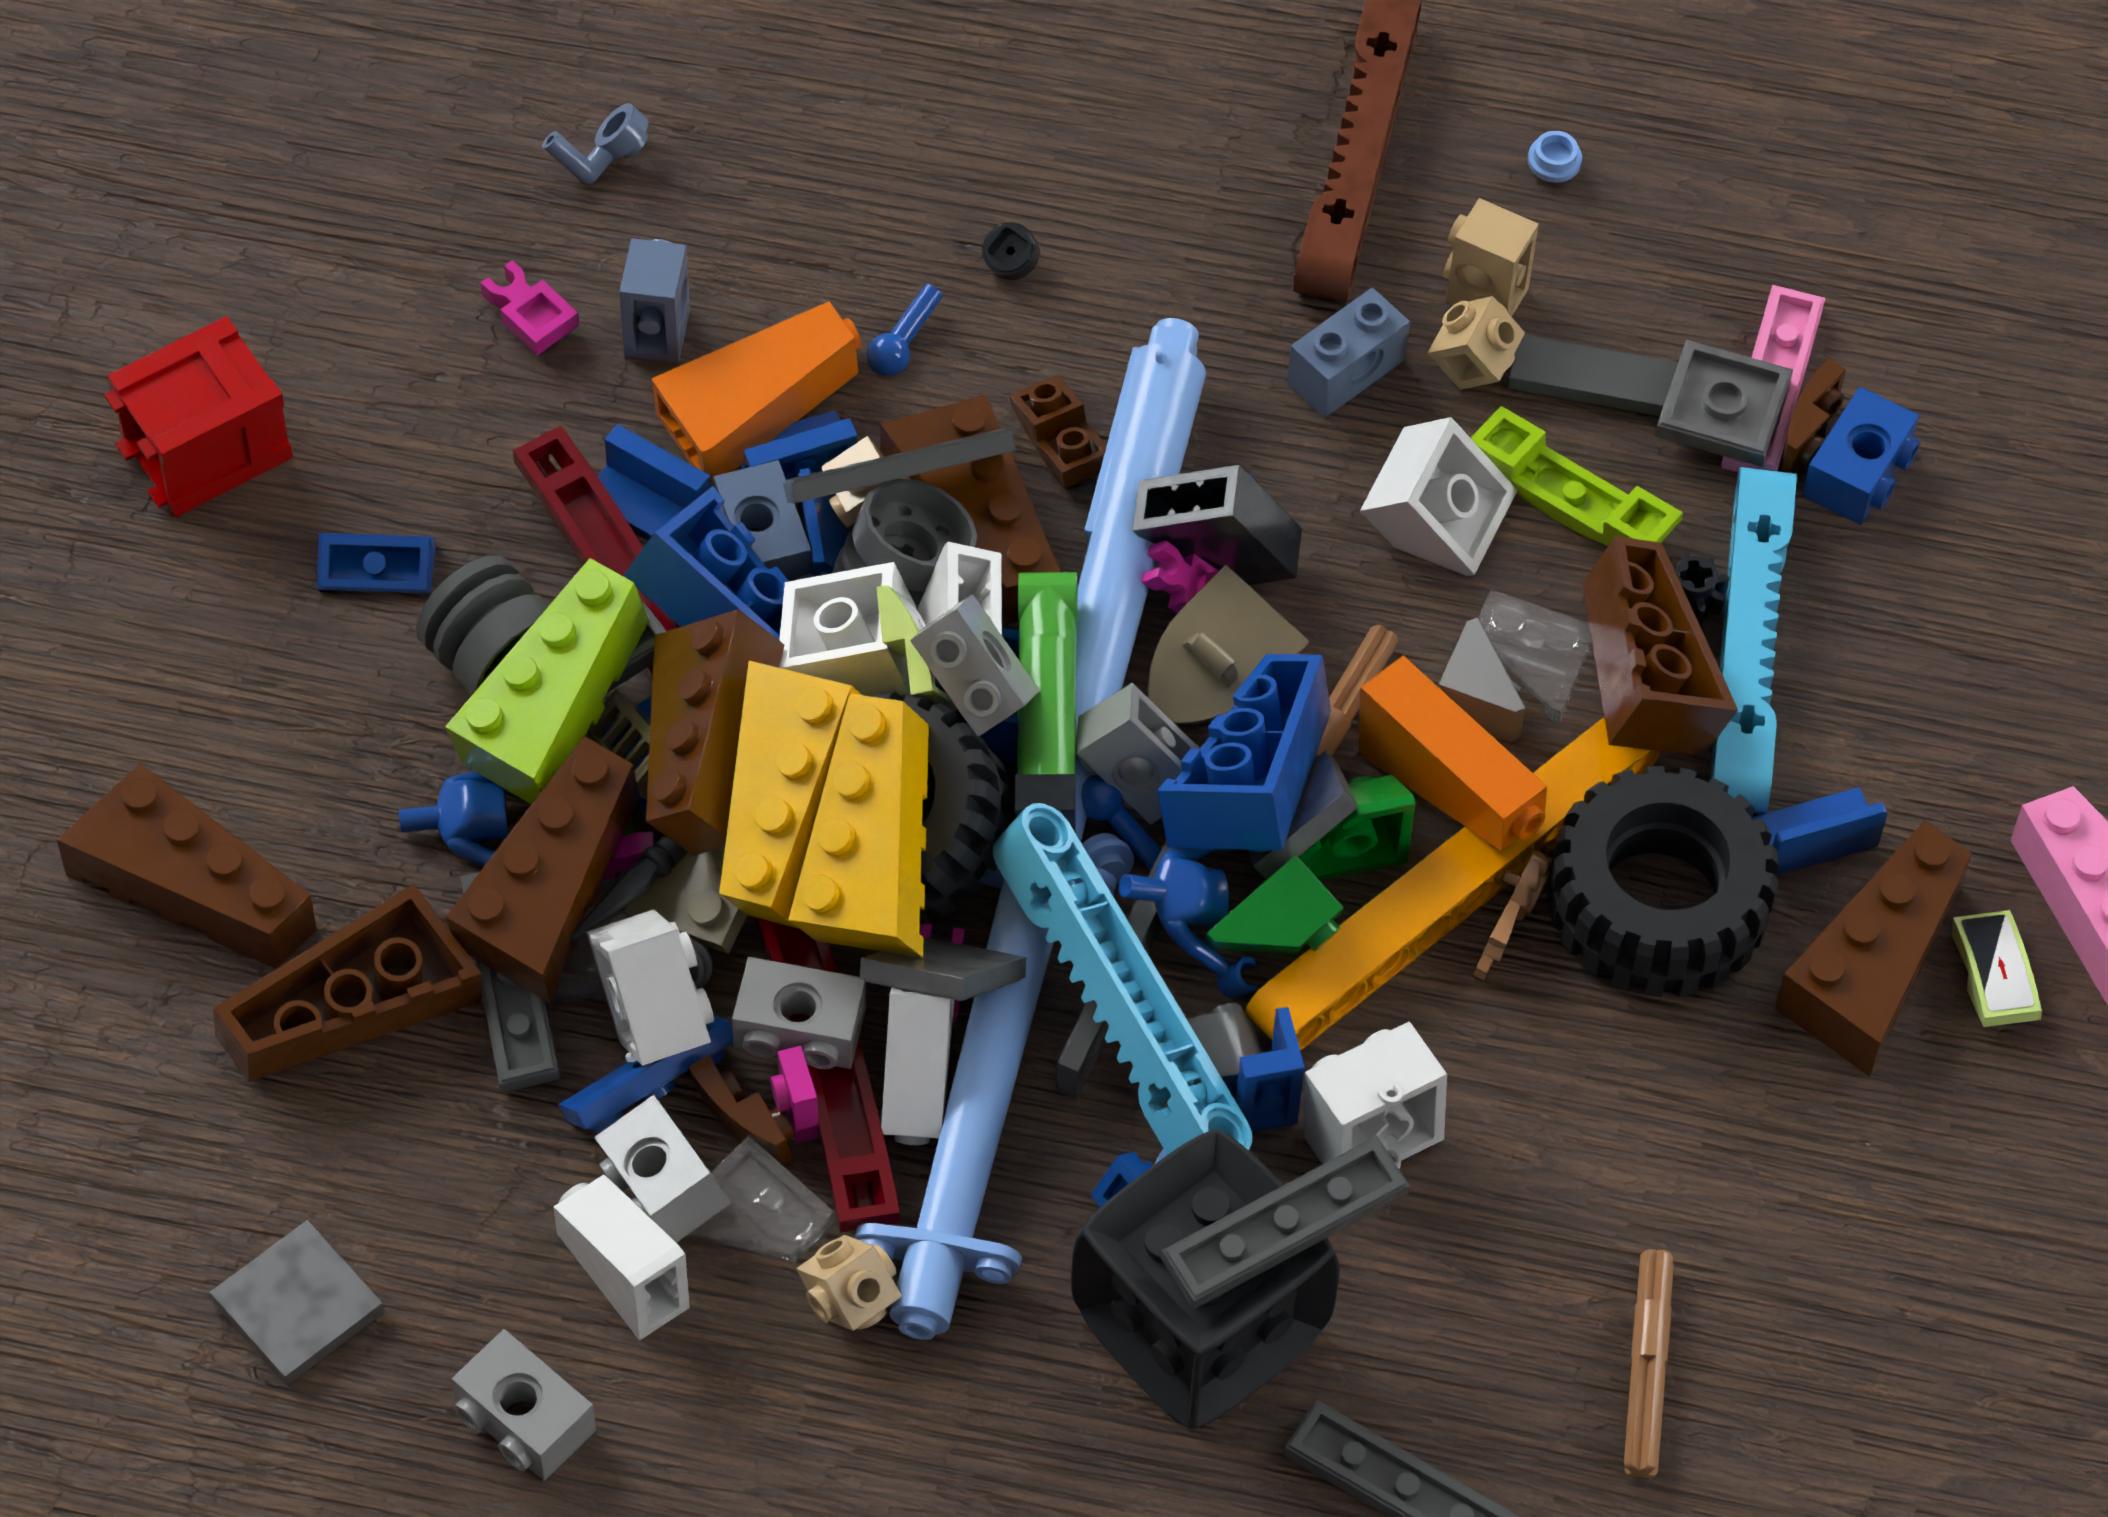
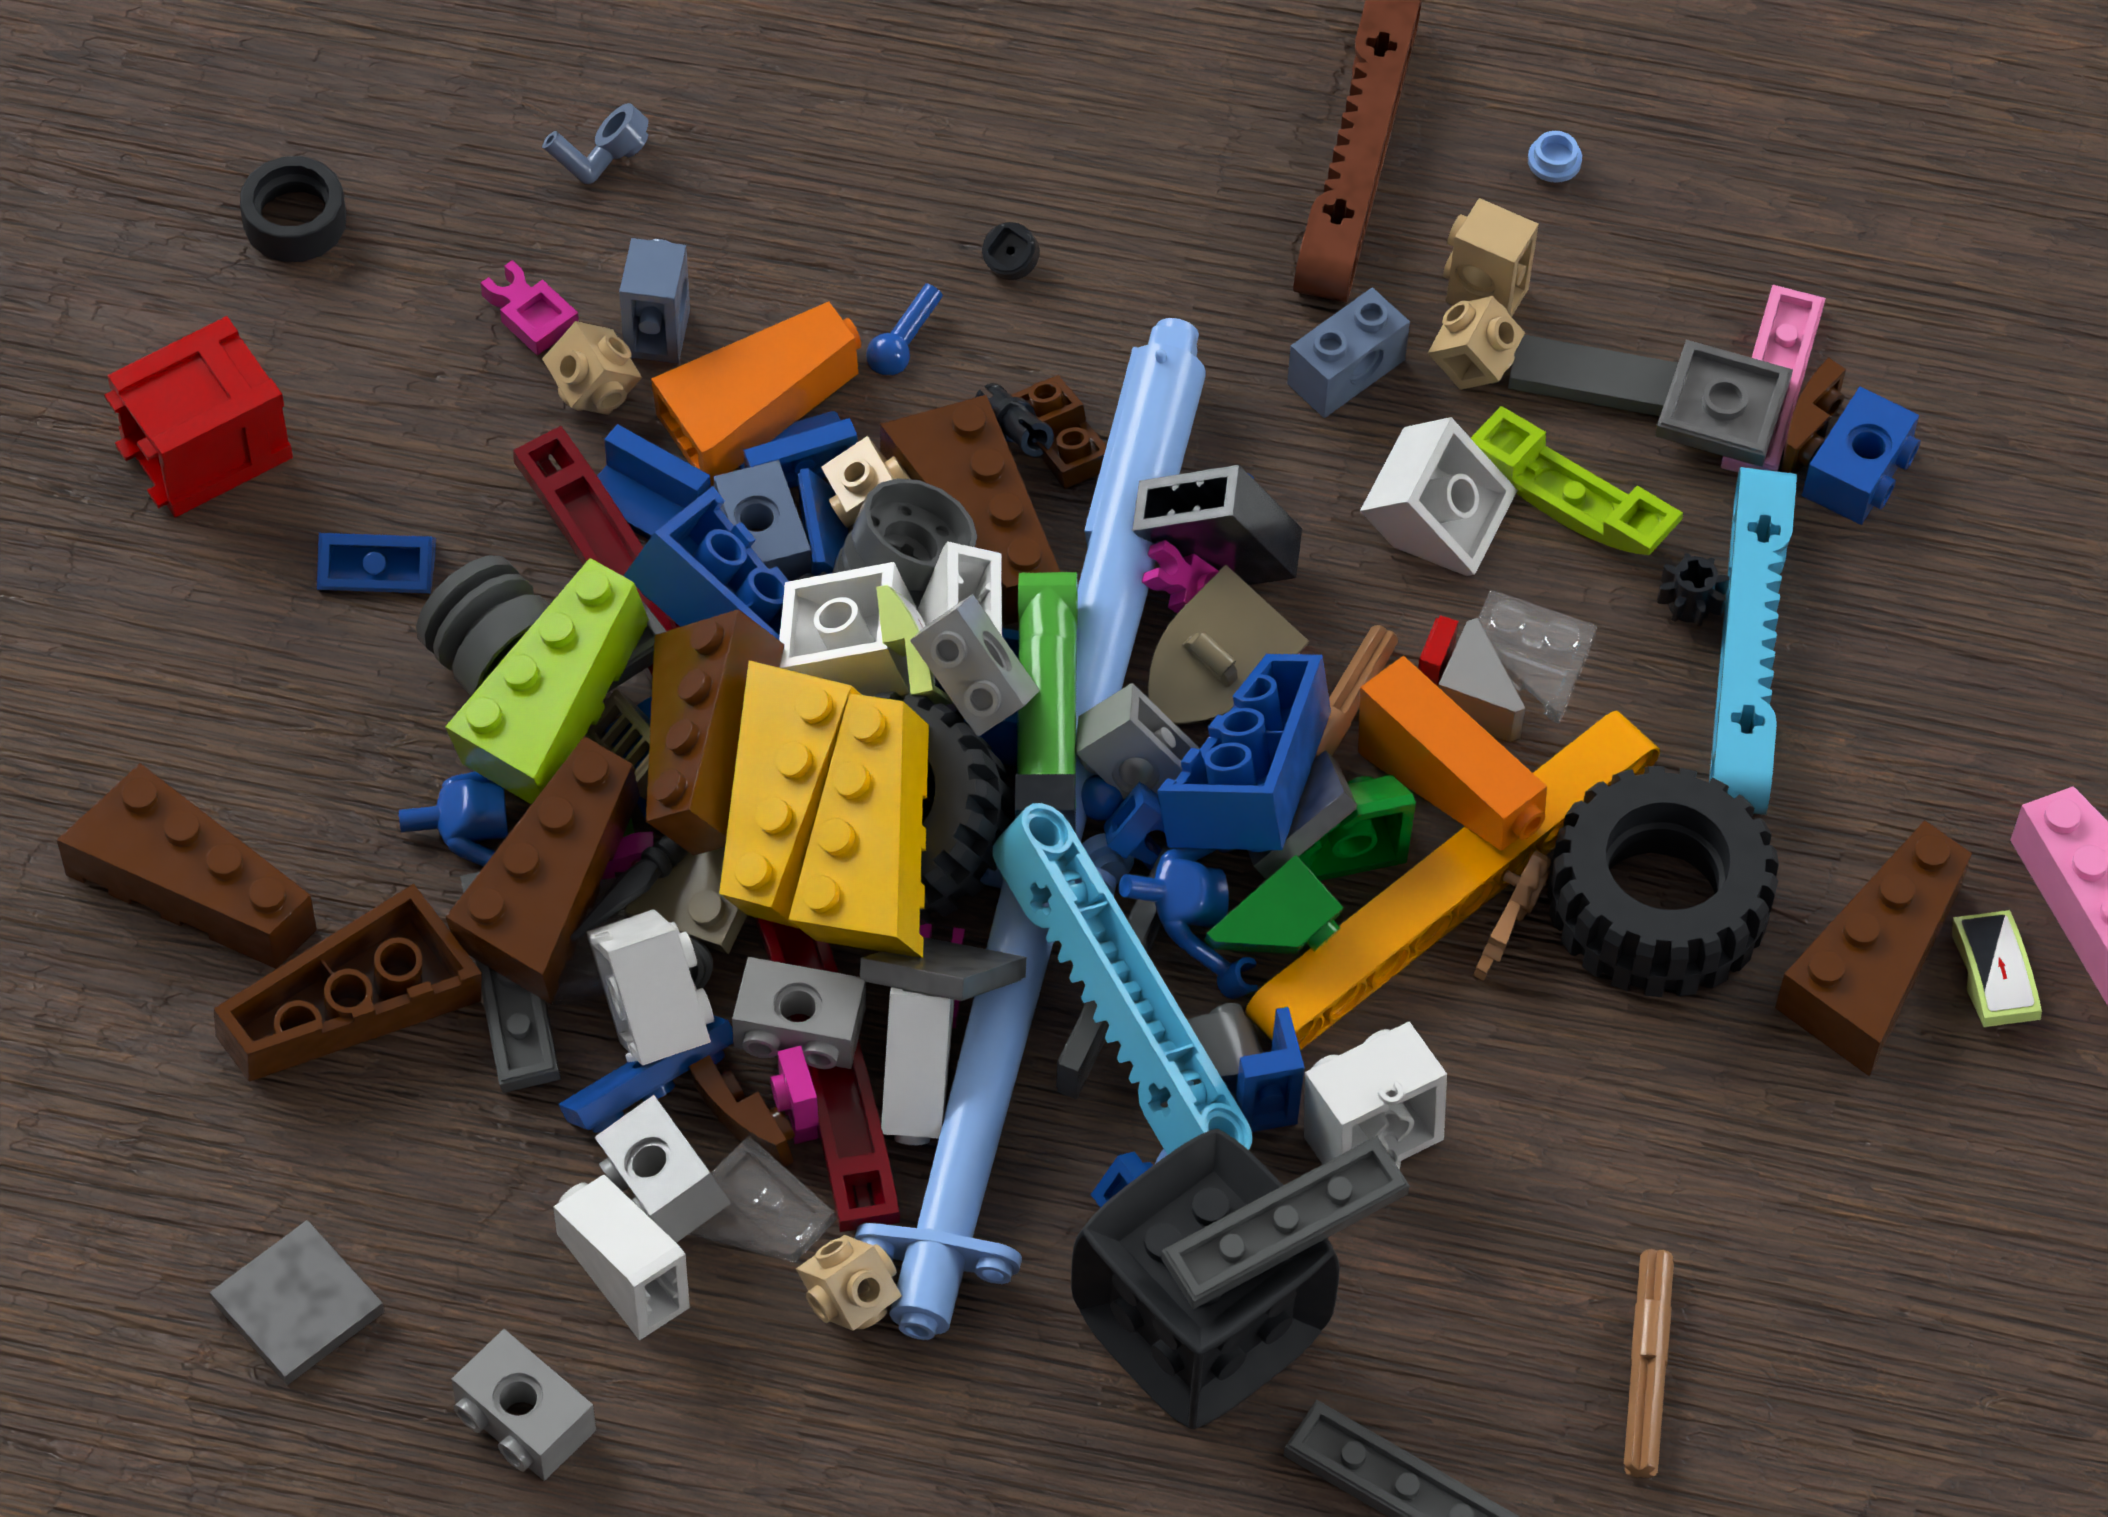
dark grey tile [783,429,1016,503] -> none
reddish brown wedge [1583,536,1738,756] -> none
blue panel [1752,787,1888,875] -> none
none -> black tyre [240,156,346,262]
none -> tan brick [542,321,642,415]
none -> black pin [975,383,1054,457]
none -> blue tile [1103,781,1165,865]
none -> red tile [1418,615,1459,686]

